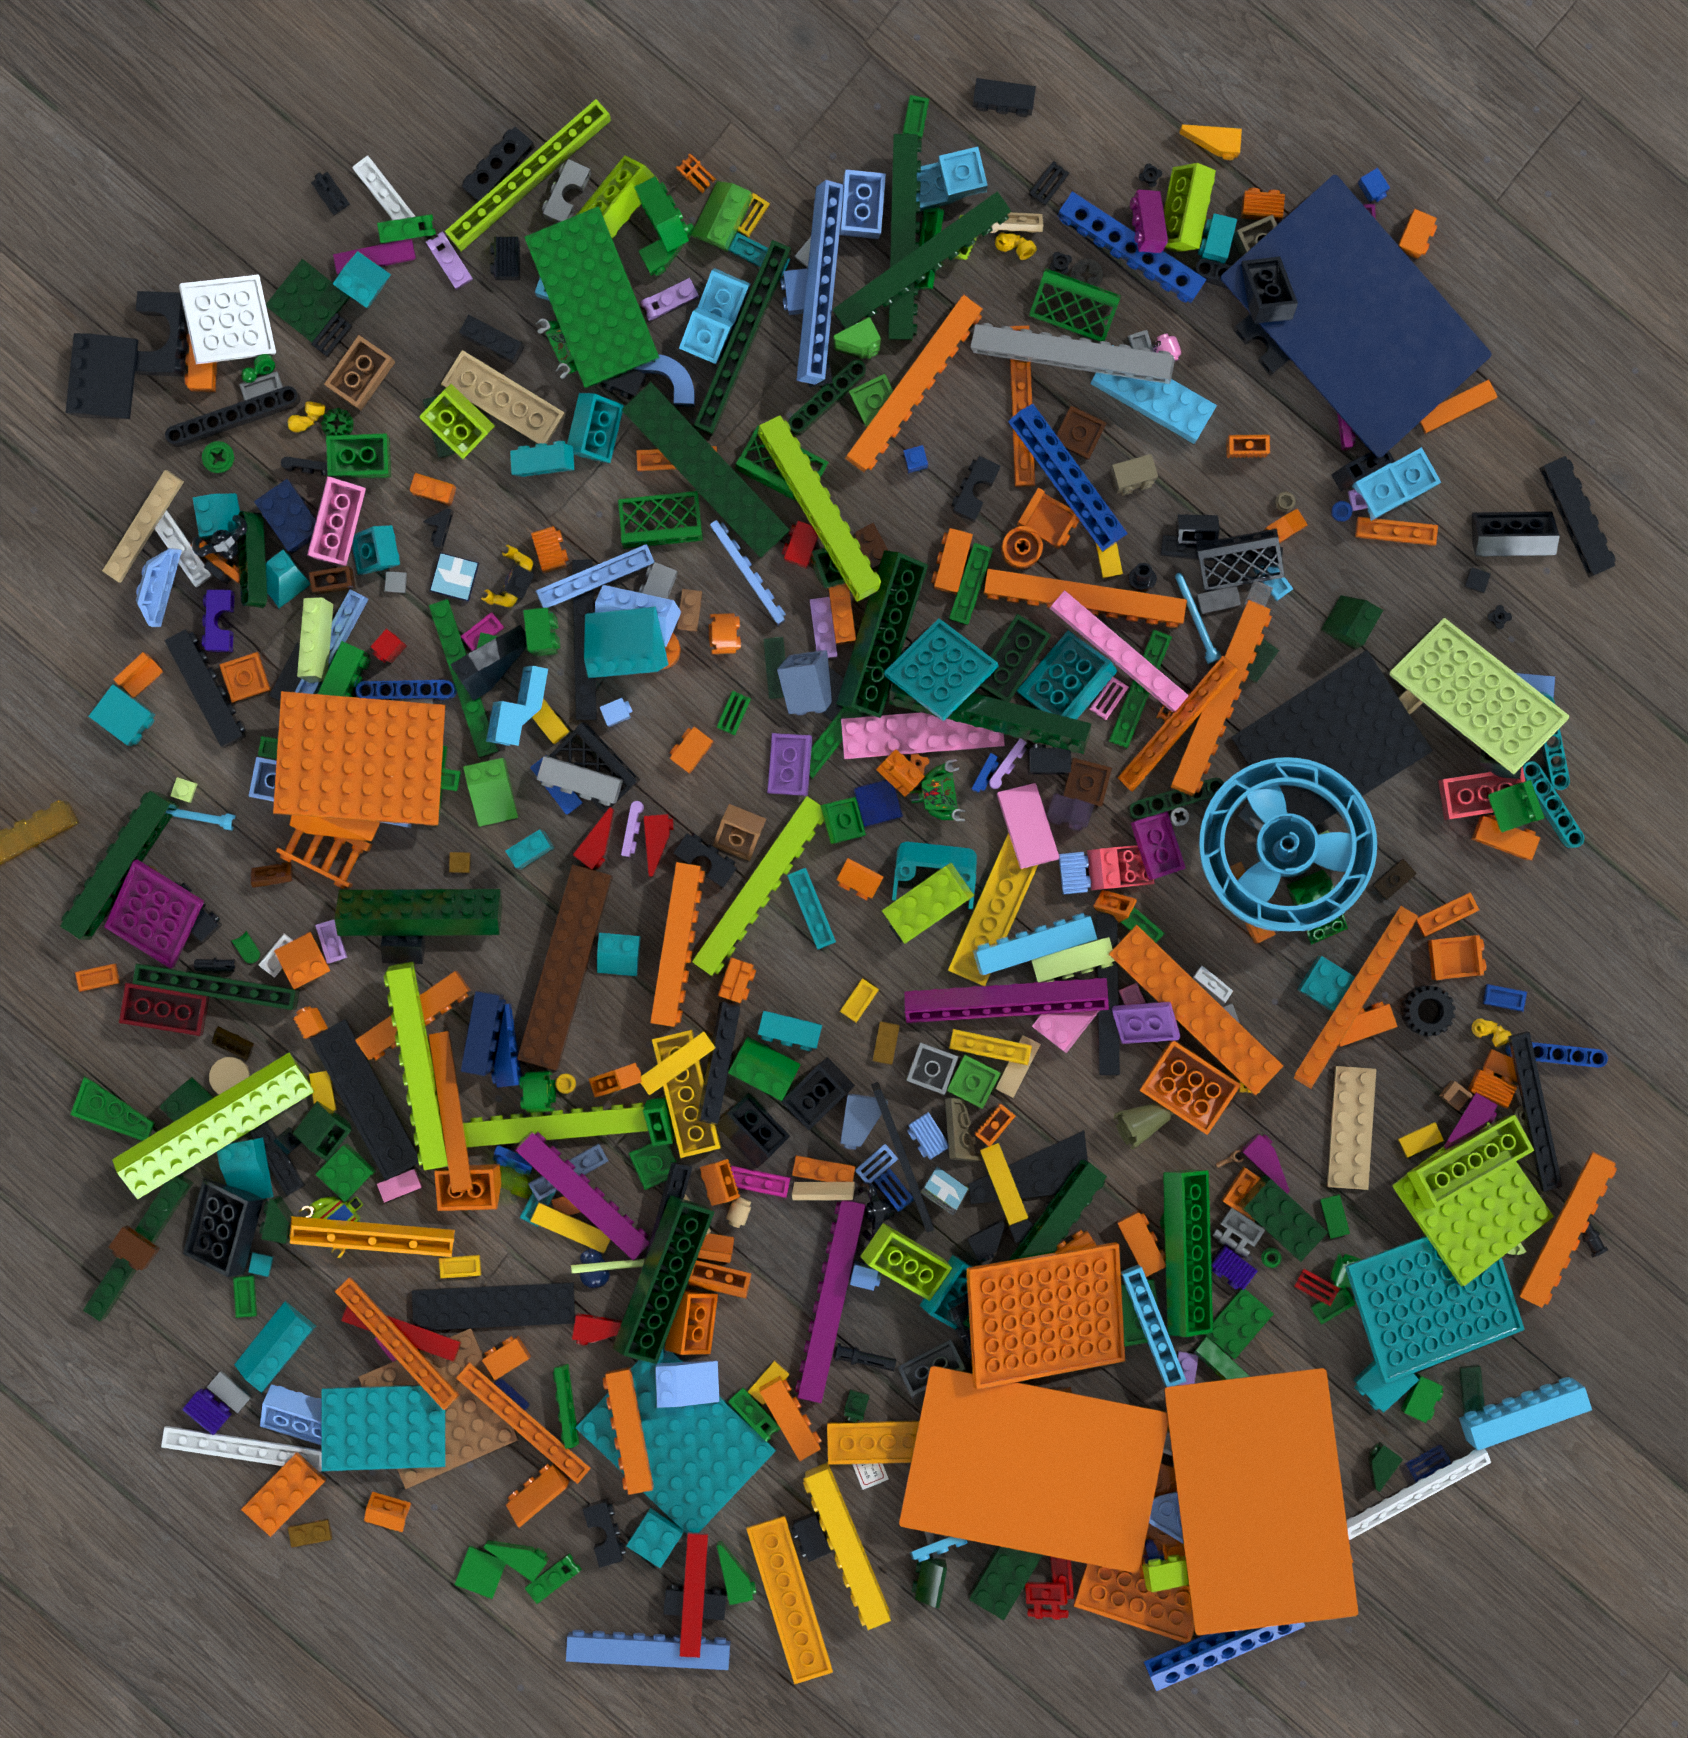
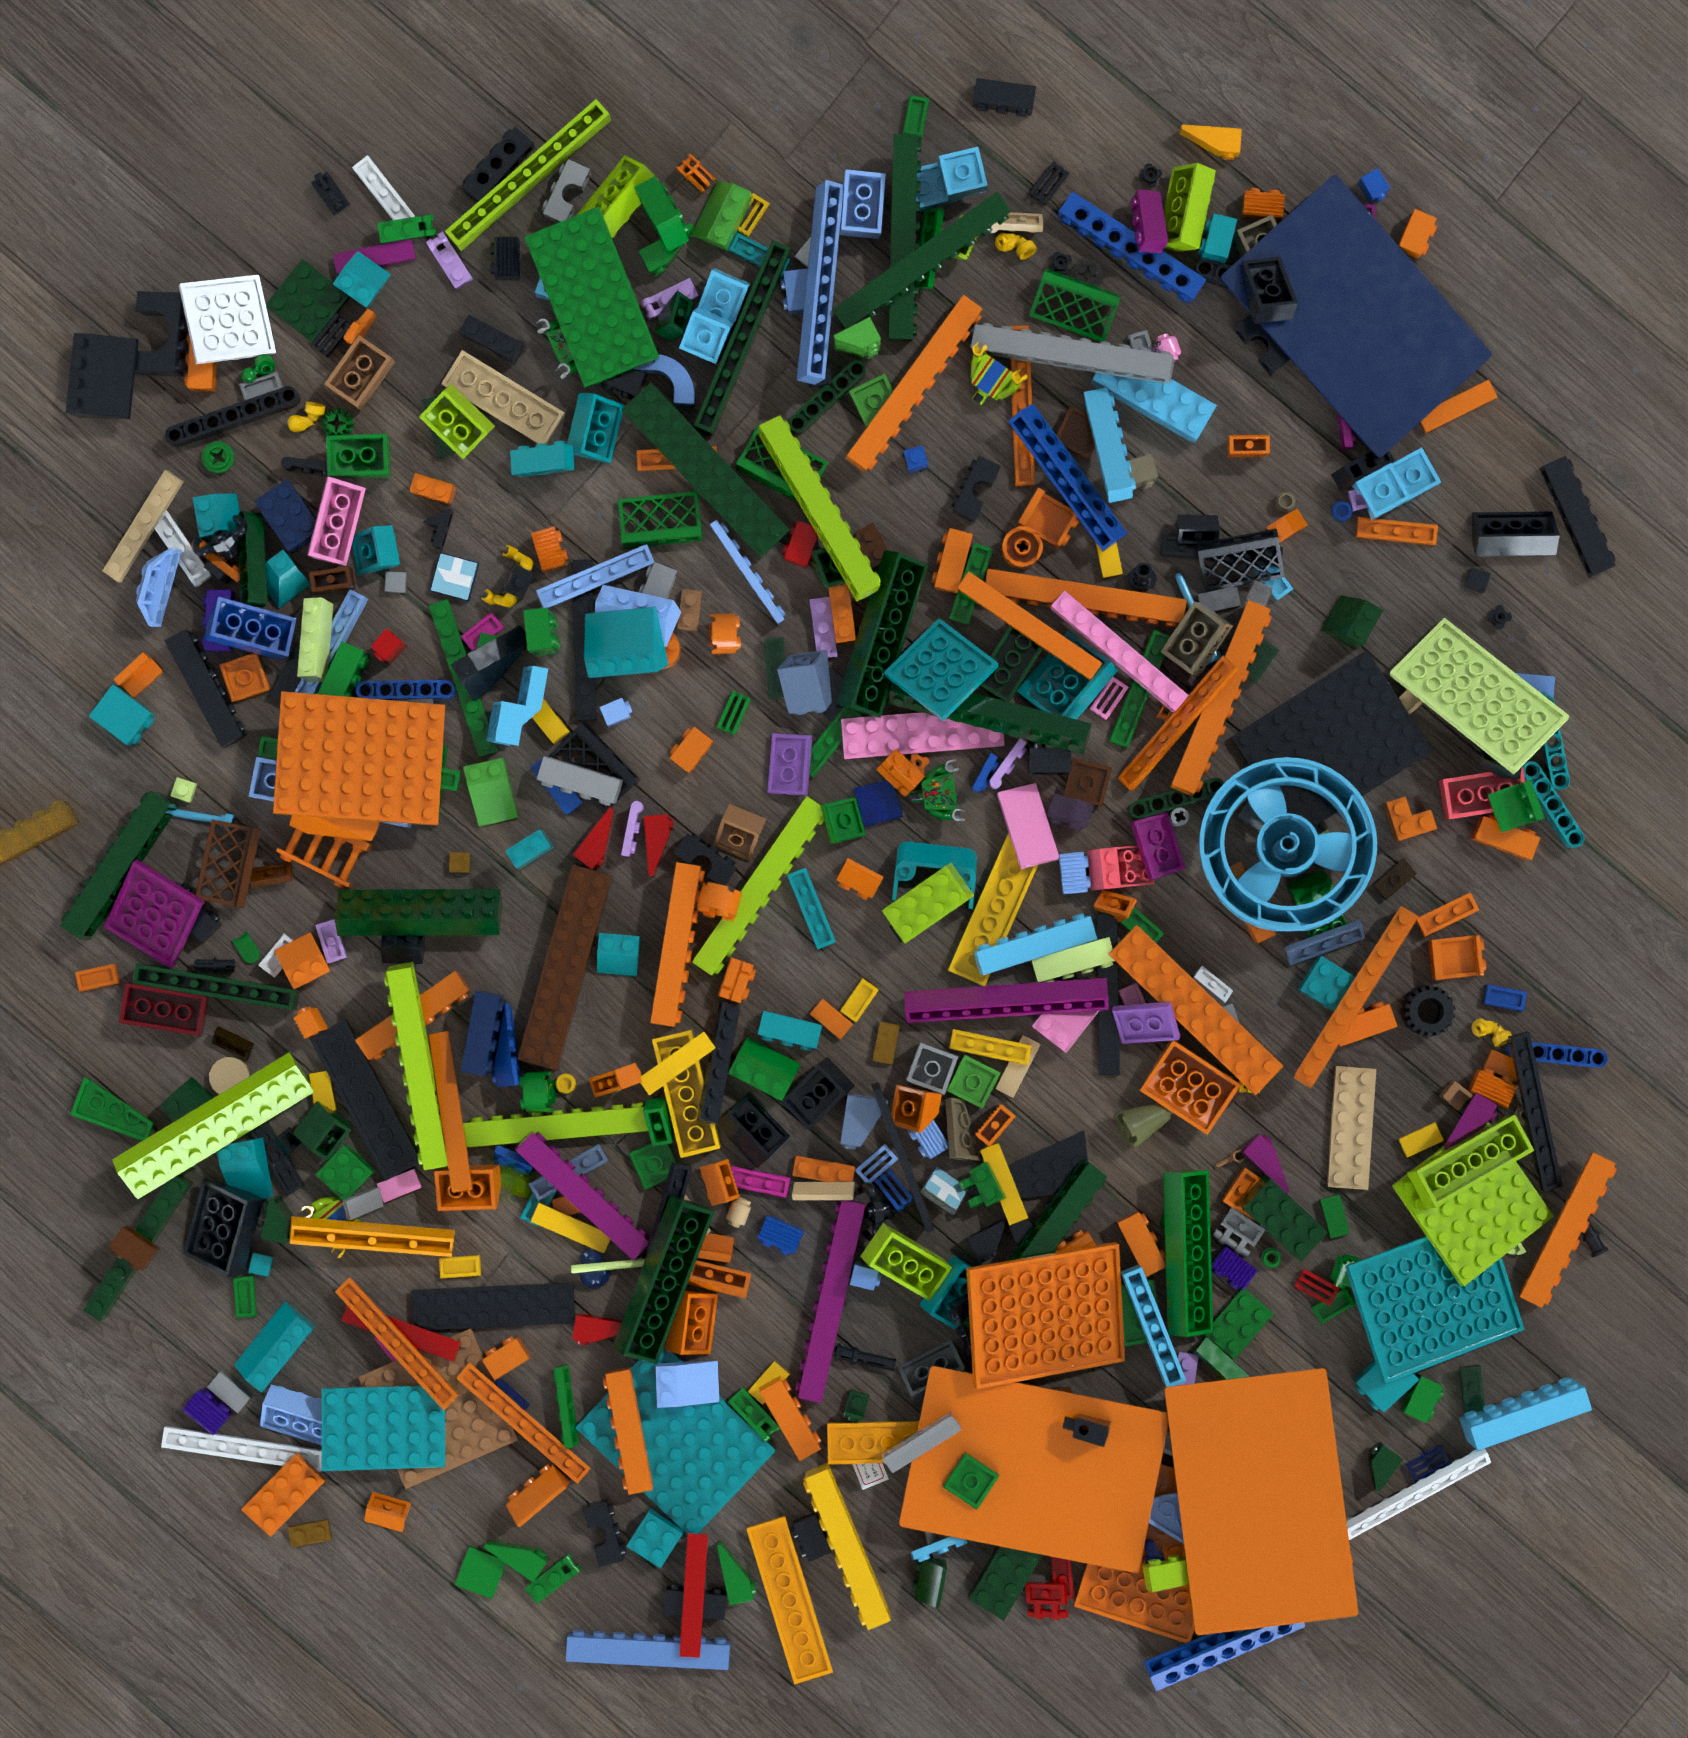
none -> reddish brown fence [195,819,261,908]
none -> blue slope [204,597,297,661]
none -> orange tile [343,309,377,346]
none -> light grey tile [343,1187,383,1220]
none -> dark green slope [654,291,693,341]
none -> orange brick [697,882,742,922]
none -> blue brick [757,1214,804,1256]
none -> orange tile [810,998,853,1040]
none -> light grey fence [881,1411,962,1473]
none -> orange slope [891,1085,942,1133]
none -> green tile [943,1452,1000,1510]
none -> orange tile [957,572,1102,680]
none -> green plate [958,1162,1006,1209]
none -> torso [970,341,1027,405]
none -> black torso [1062,1414,1111,1447]
none -> medium azure brick [1084,387,1136,503]
none -> dark tan brick [1161,601,1233,676]
none -> sand blue tile [1284,919,1366,966]
none -> orange brick [1382,796,1437,842]

